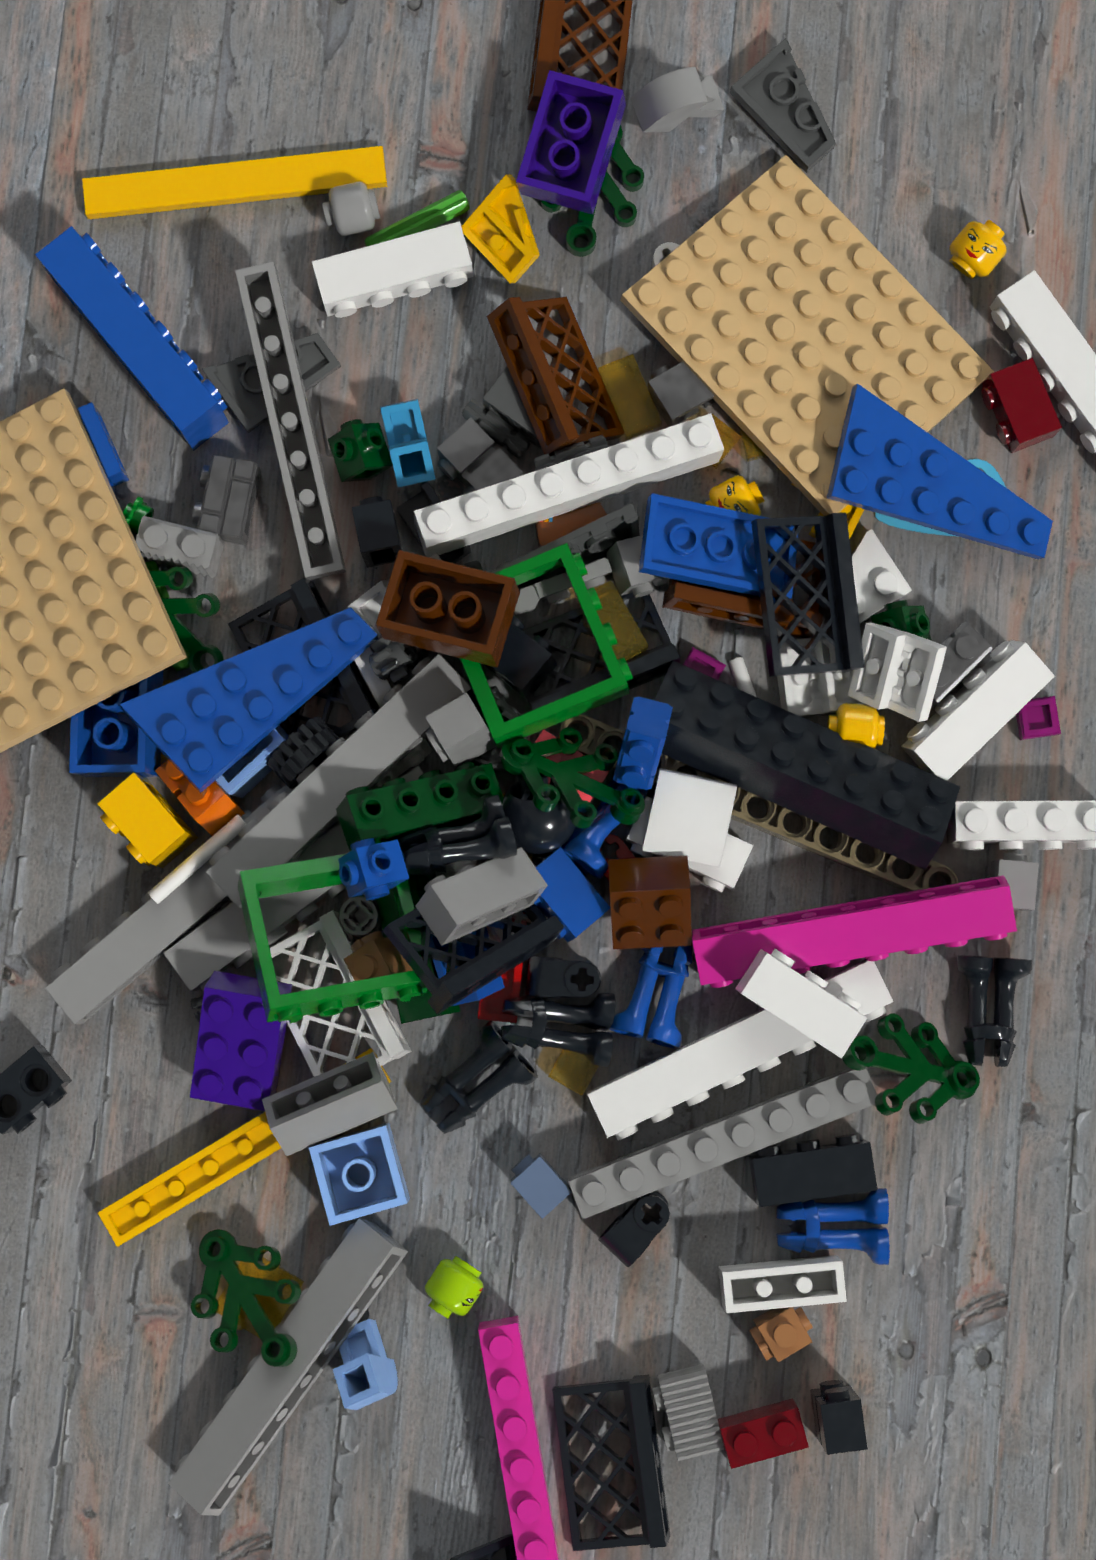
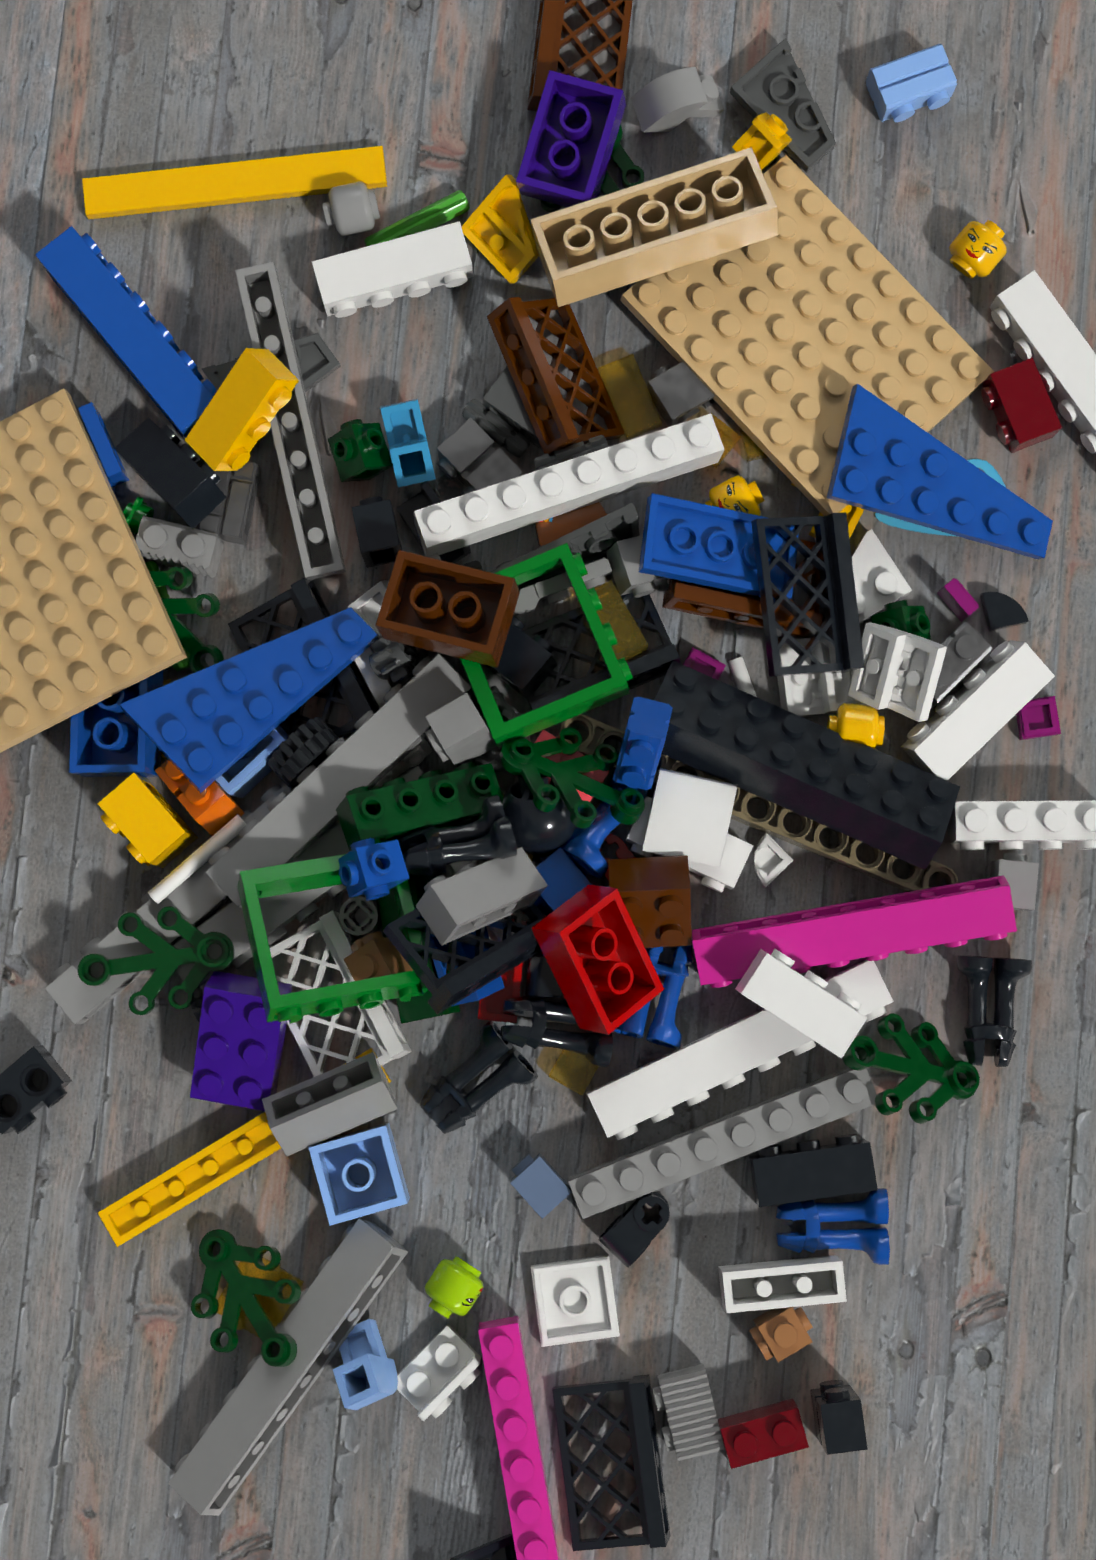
none -> dark green plant [78,906,235,1015]
none -> black brick [114,417,227,529]
none -> yellow brick [185,348,299,471]
none -> white bracket [397,1324,481,1421]
none -> tan brick [530,147,778,307]
none -> red brick [531,885,664,1035]
none -> white tile [531,1255,620,1347]
none -> yellow bracket [732,112,792,172]
none -> white tile [753,833,793,888]
none -> light blue brick [866,43,957,122]
none -> magenta tile [937,578,979,622]
none -> black tile [980,592,1029,632]

